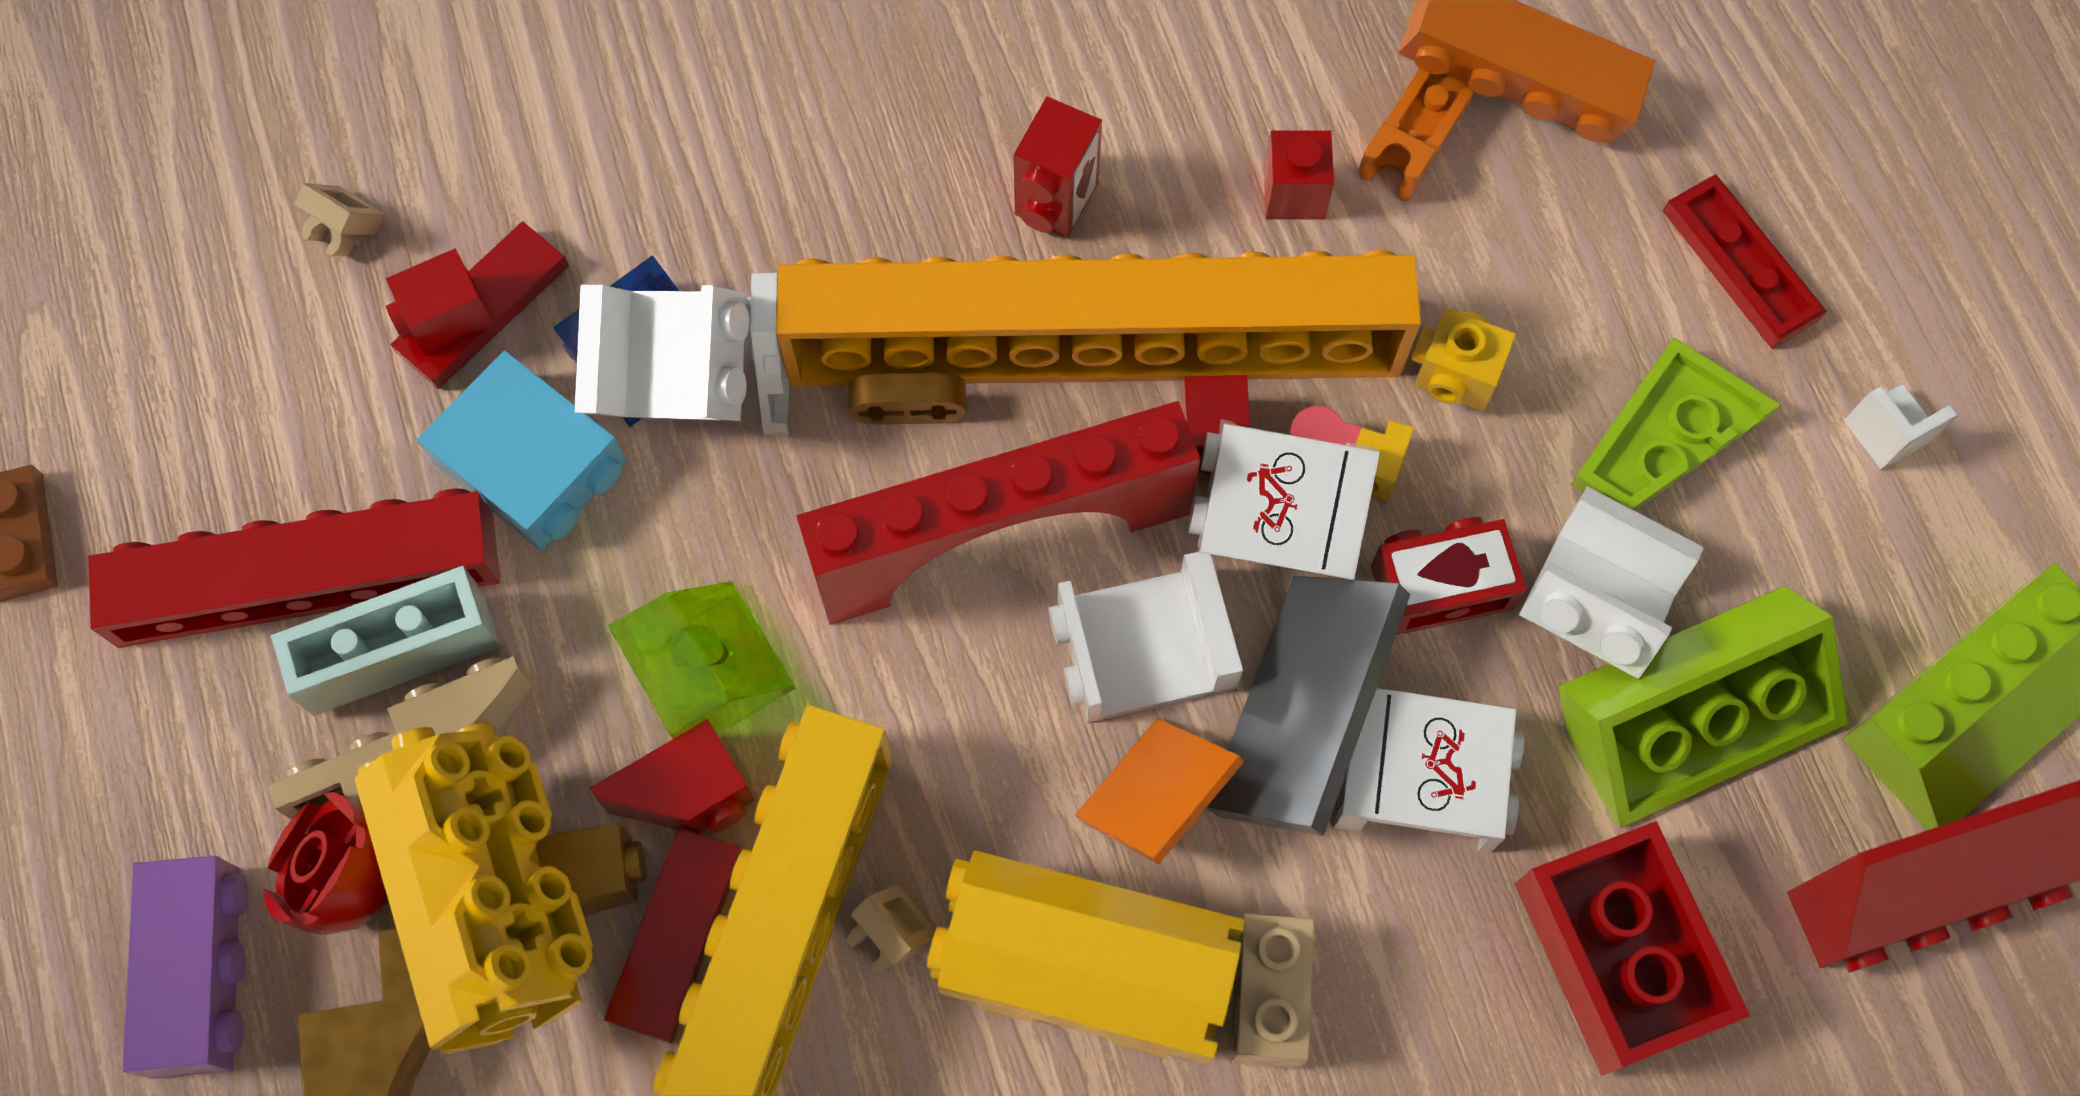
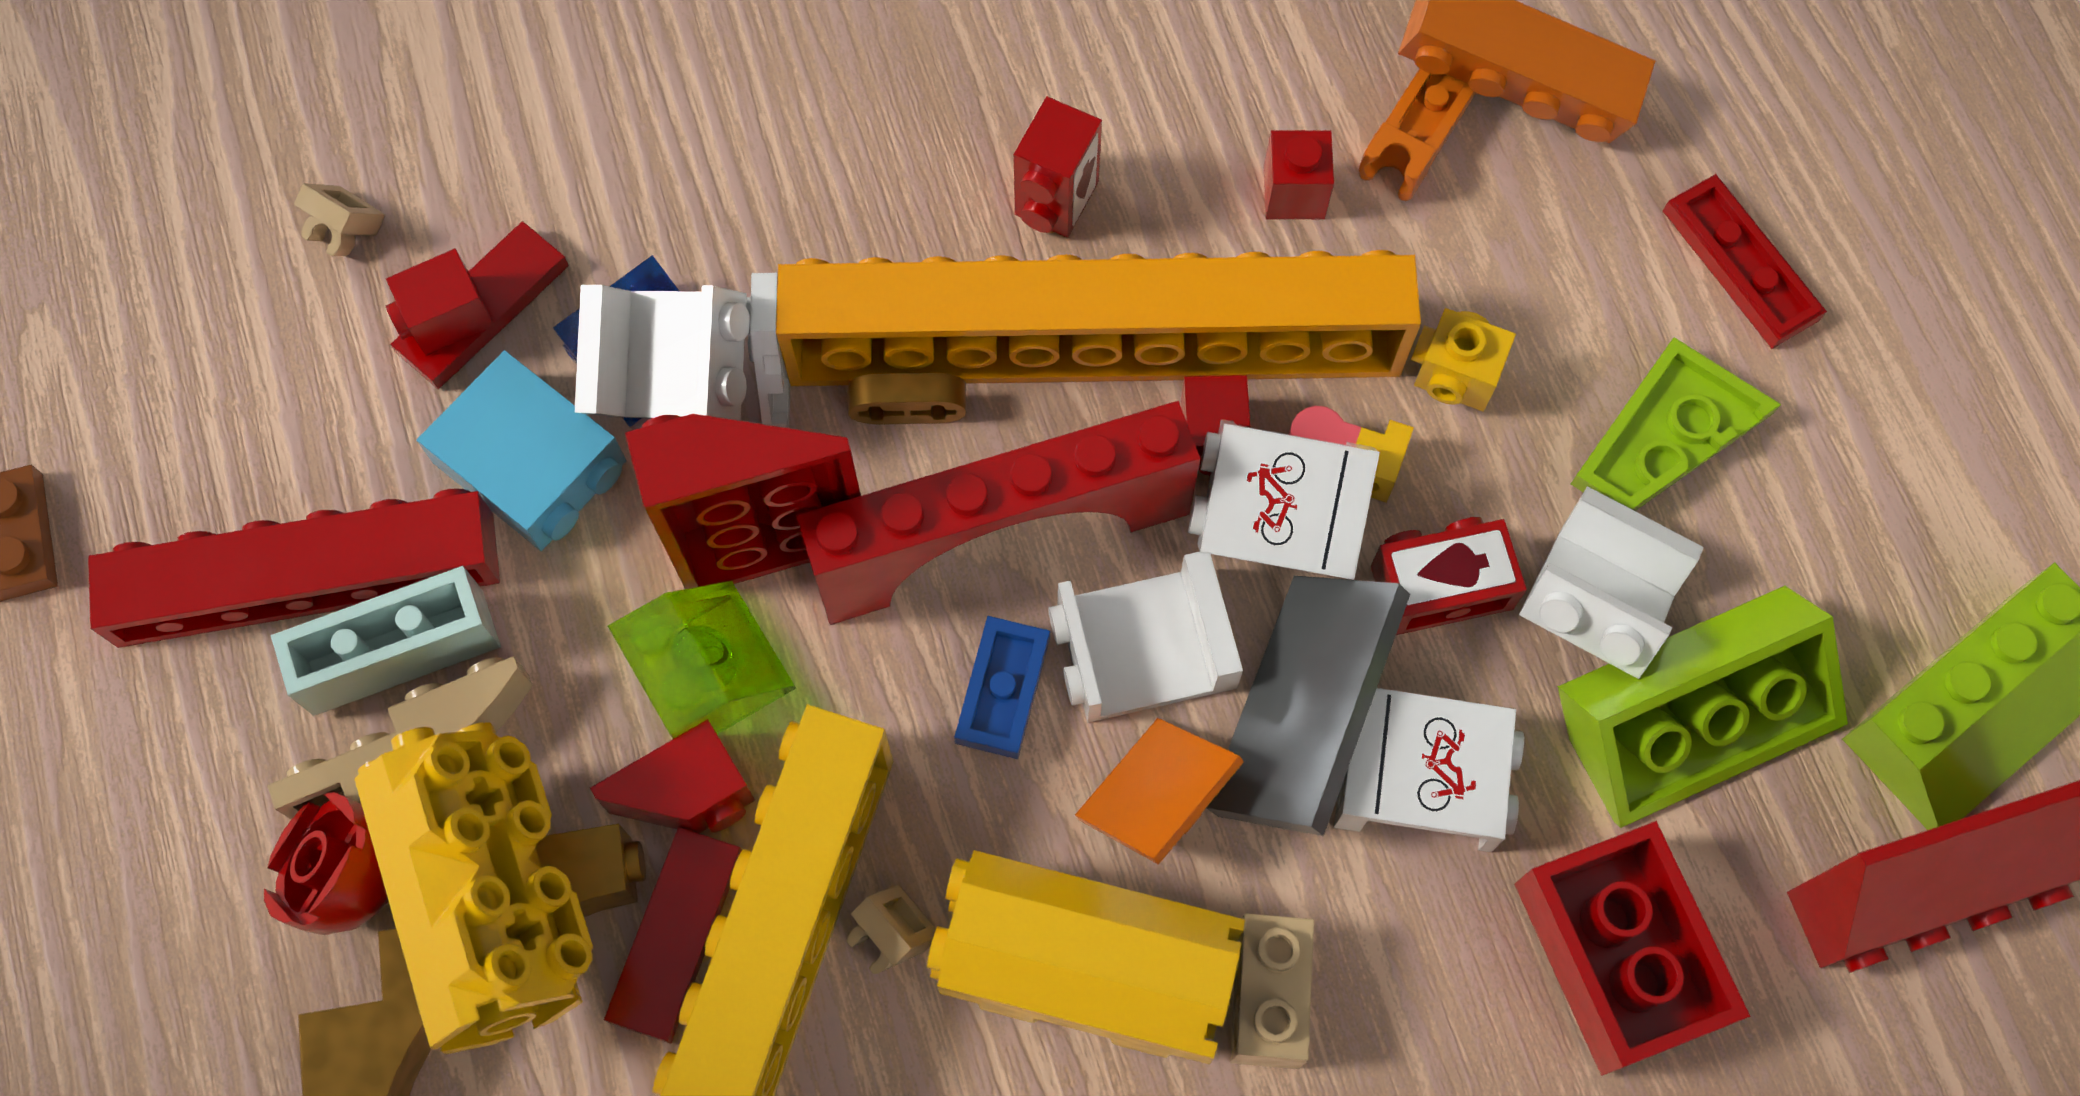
medium lavender brick [122,855,248,1079] -> none
white panel [1843,383,1959,470] -> none
none -> red slope [625,413,861,597]
none -> blue plate [954,616,1050,759]

